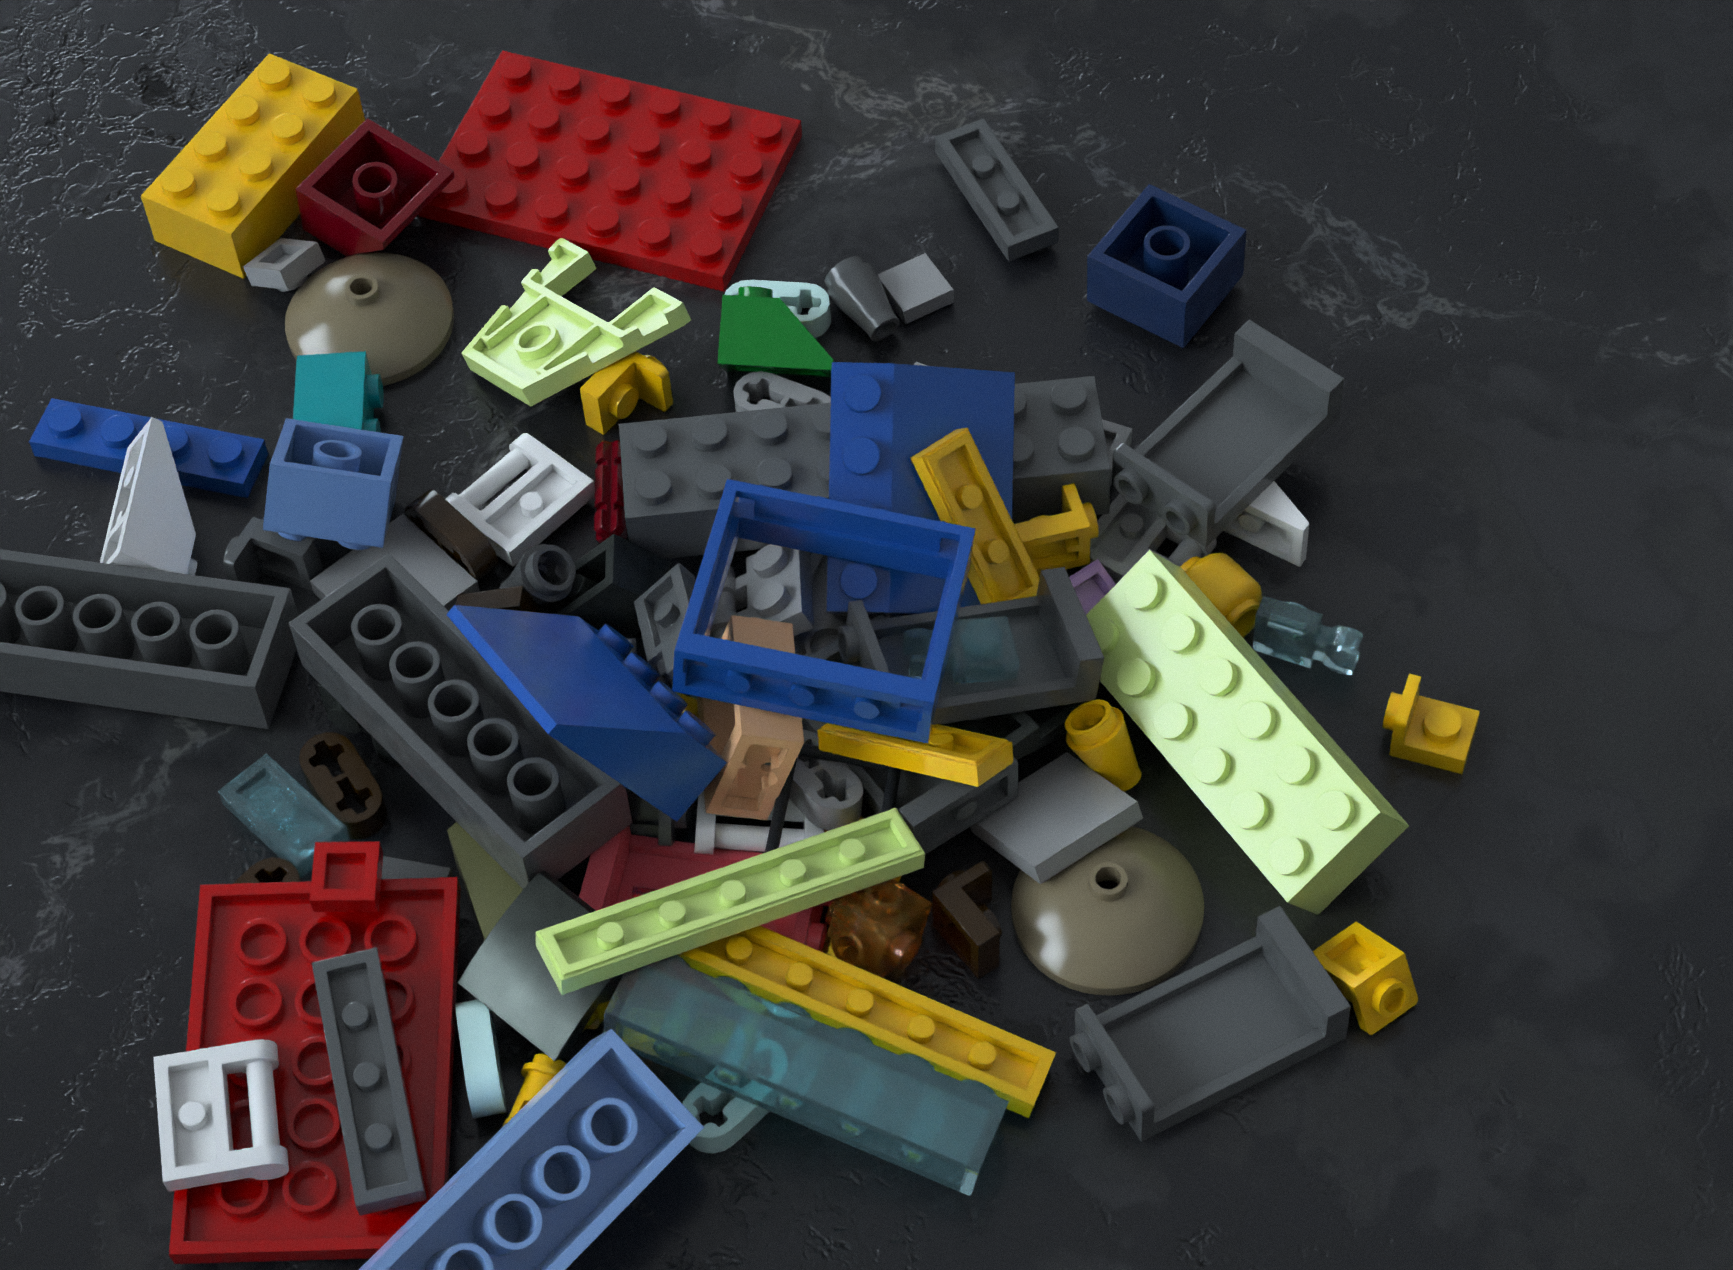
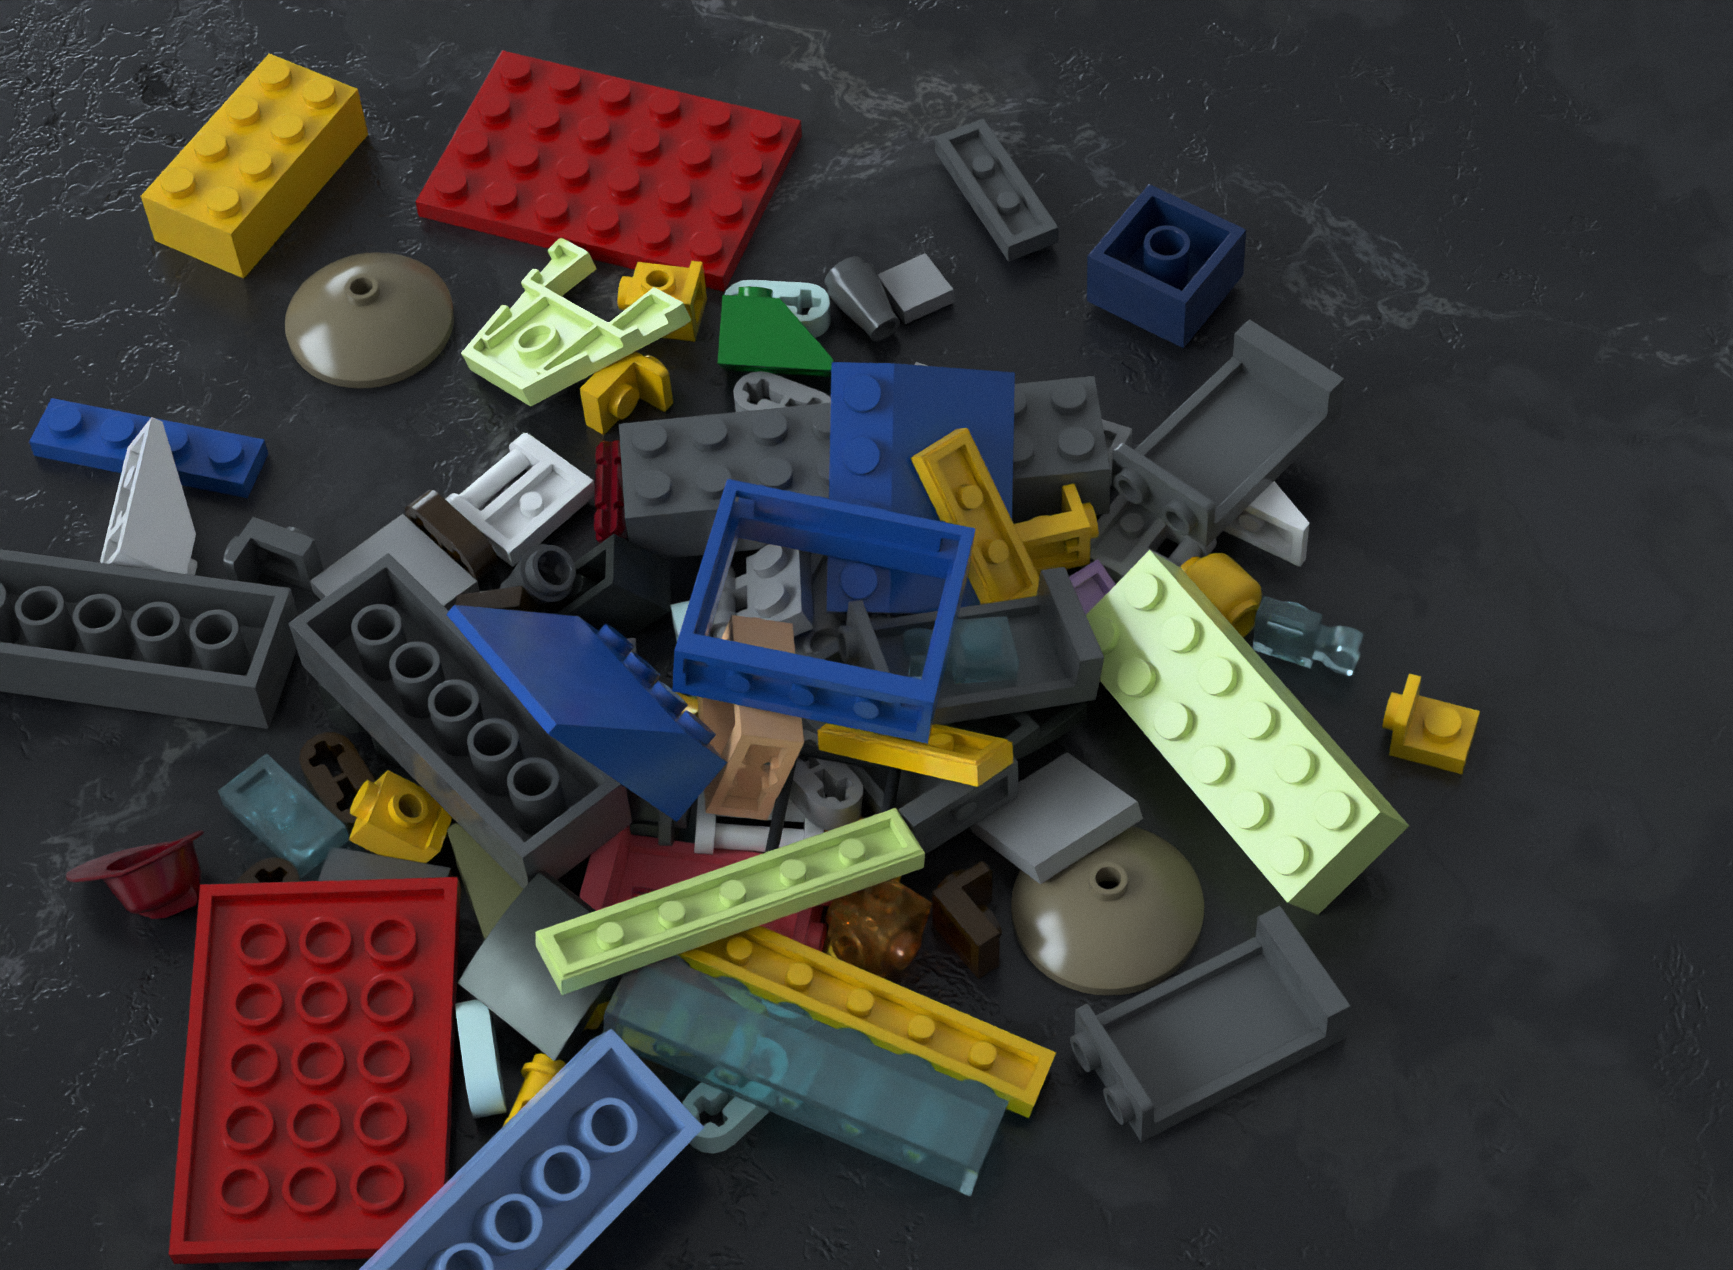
white plate [153,1039,289,1192] -> none
light grey plate [243,238,325,292] -> none
medium blue brick [263,418,404,550] -> none
teal brick [293,351,384,433] -> none
dark red slope [296,118,455,256] -> none
red plate [309,841,384,912] -> none
dark grey plate [312,947,427,1216] -> none
dark grey hinge [634,563,711,696] -> none
yellow cone [1065,699,1142,792] -> none
yellow bracket [1312,921,1418,1035] -> none
none -> dark red piece [66,830,204,919]
none -> yellow brick [348,770,452,863]
none -> yellow brick [617,261,707,342]

